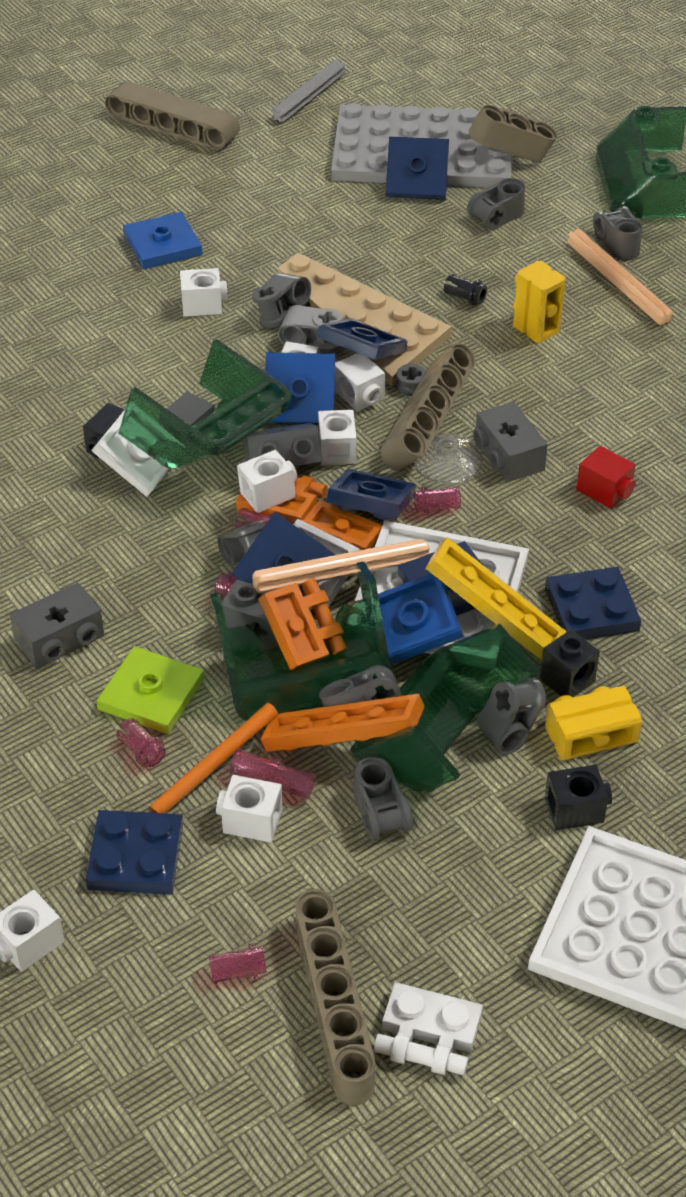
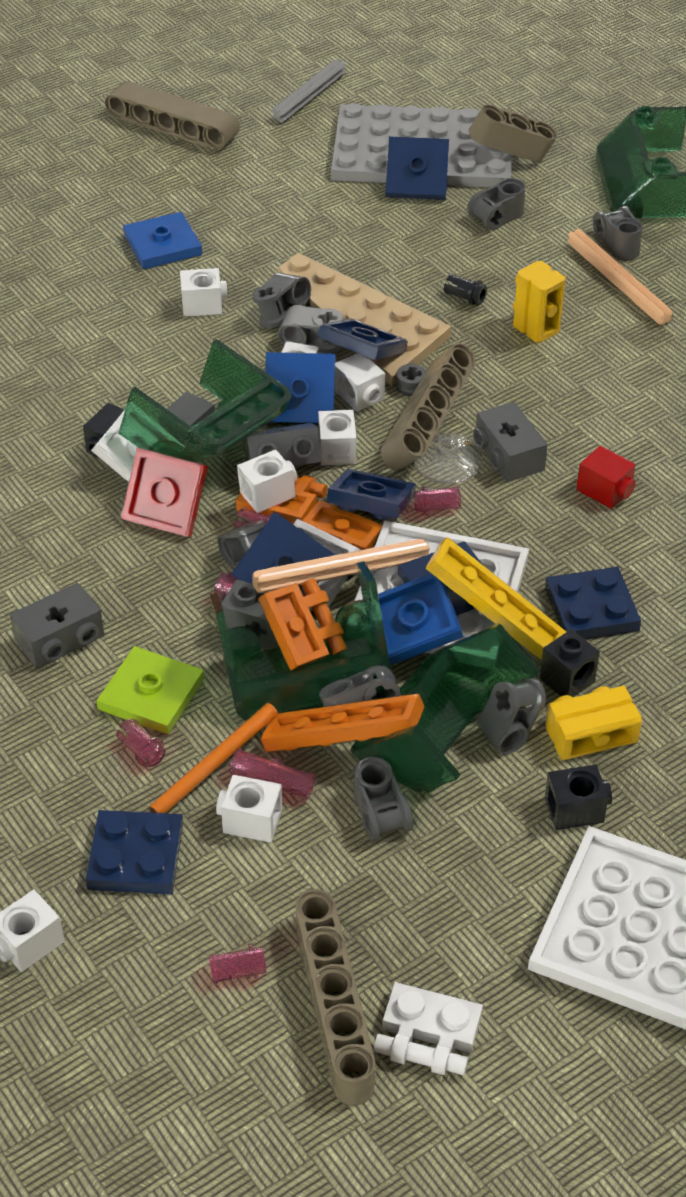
none -> tile [121,448,208,537]

